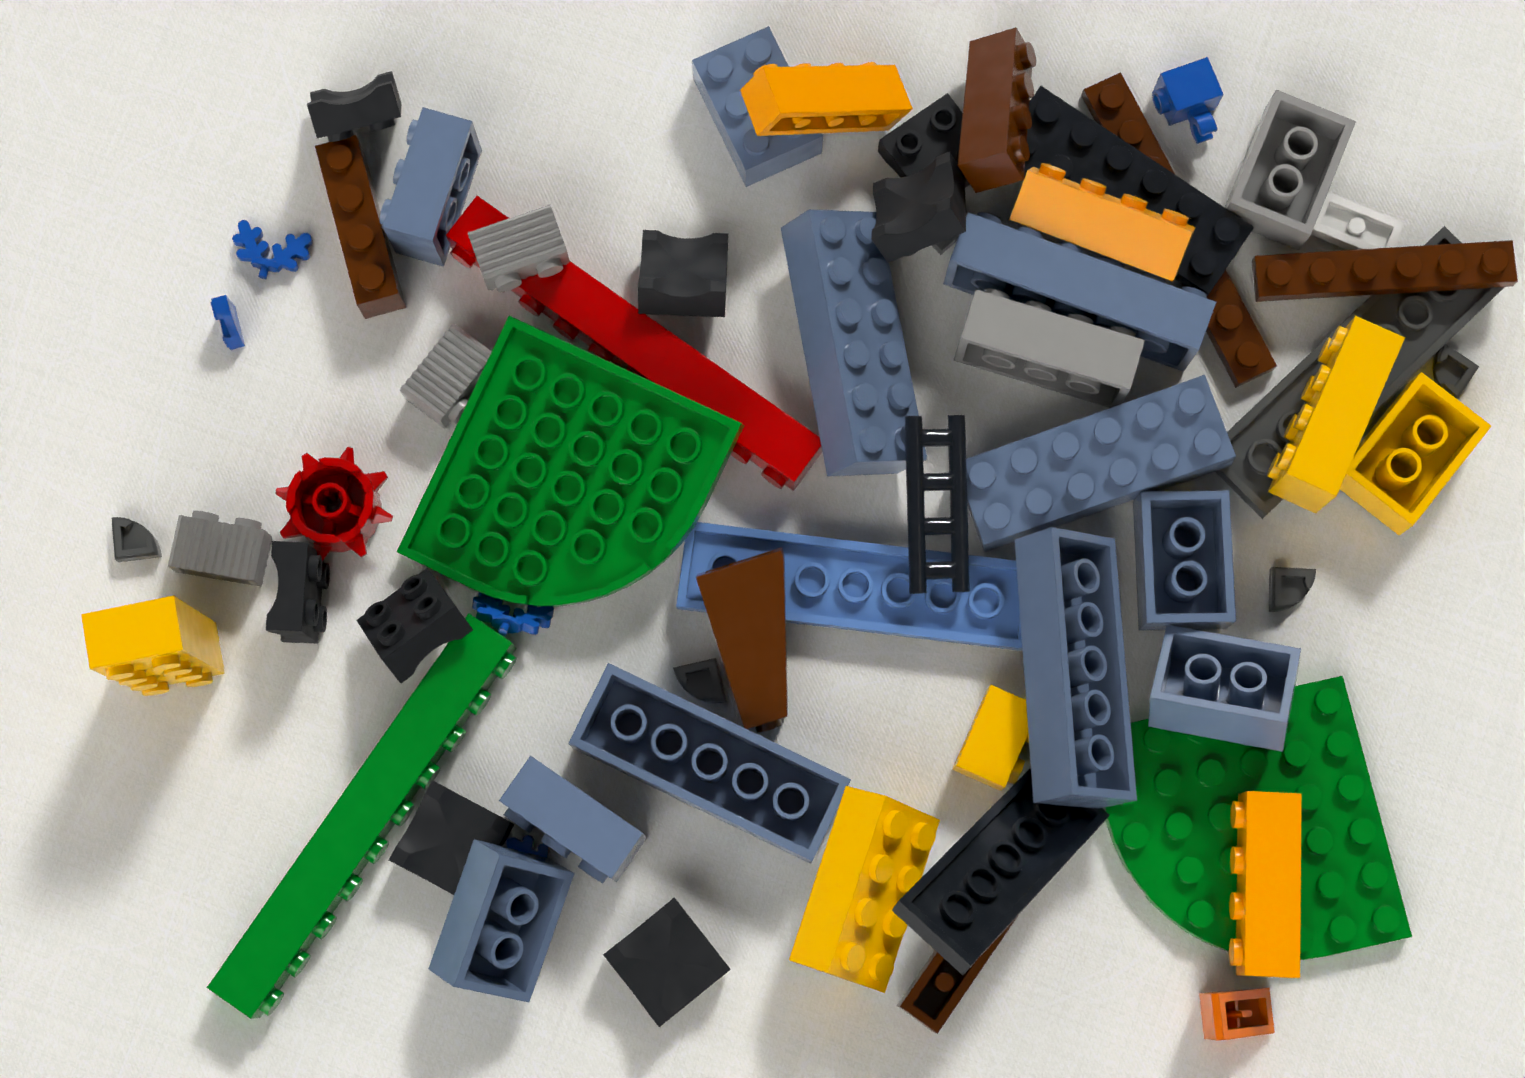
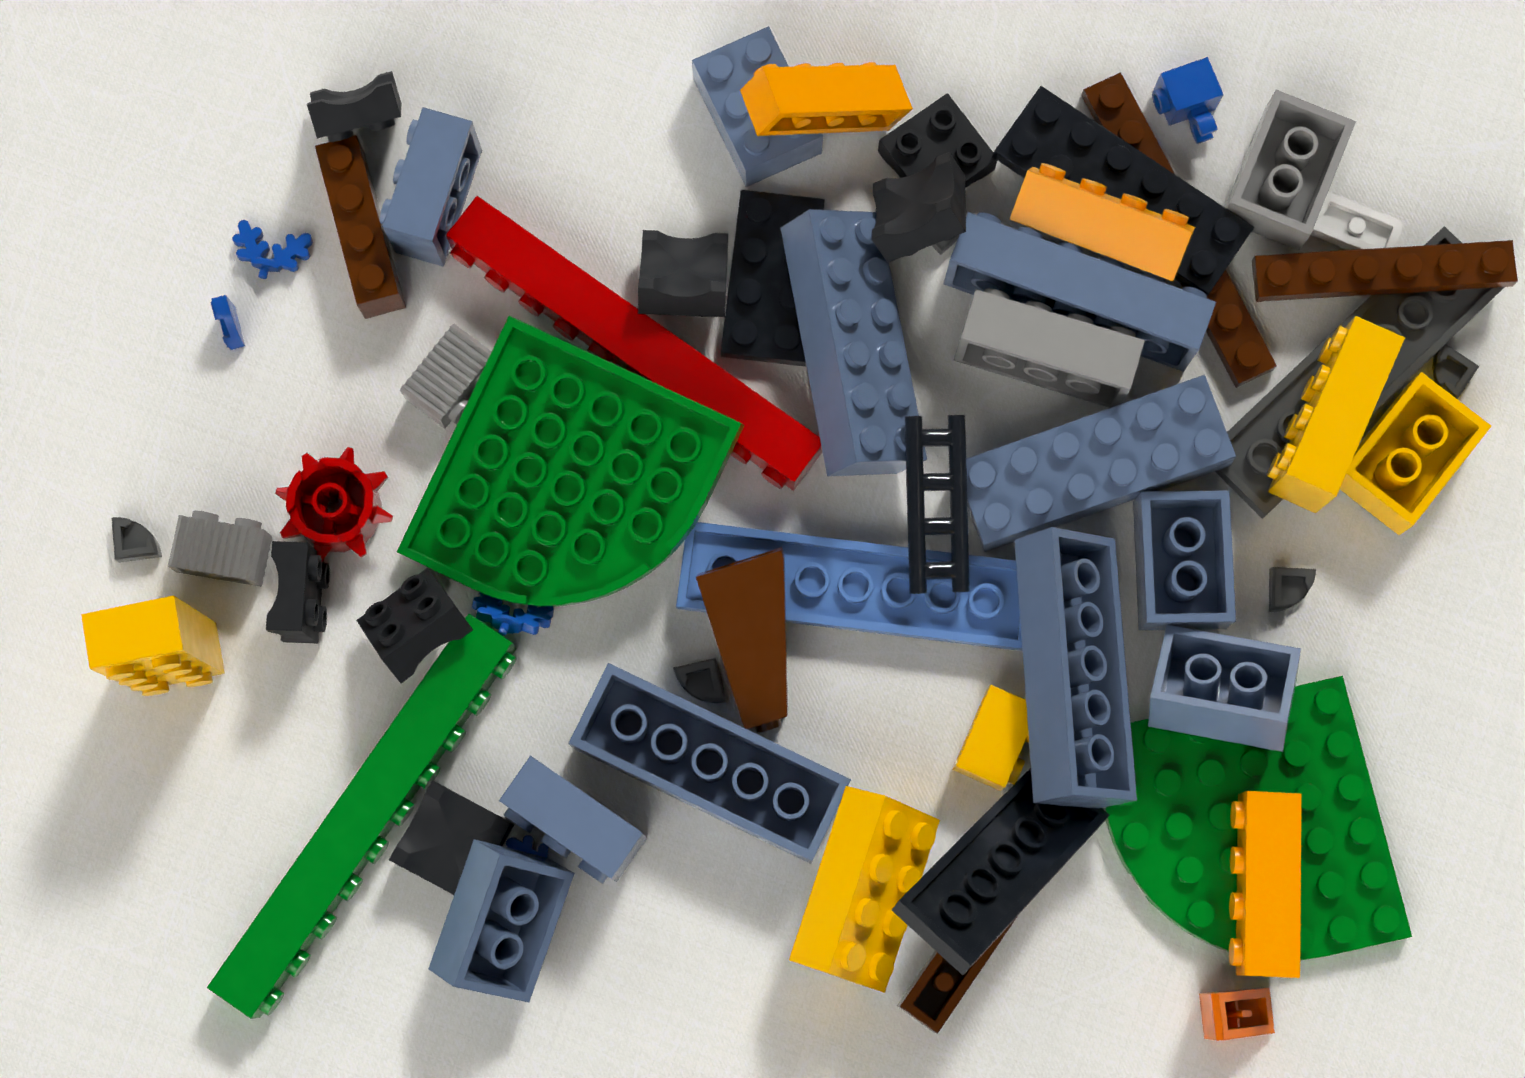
light grey brick [468,205,570,292] -> none
black brick [603,898,731,1027] -> none
reddish brown brick [958,27,1036,193] -> none
none -> black plate [721,190,825,366]

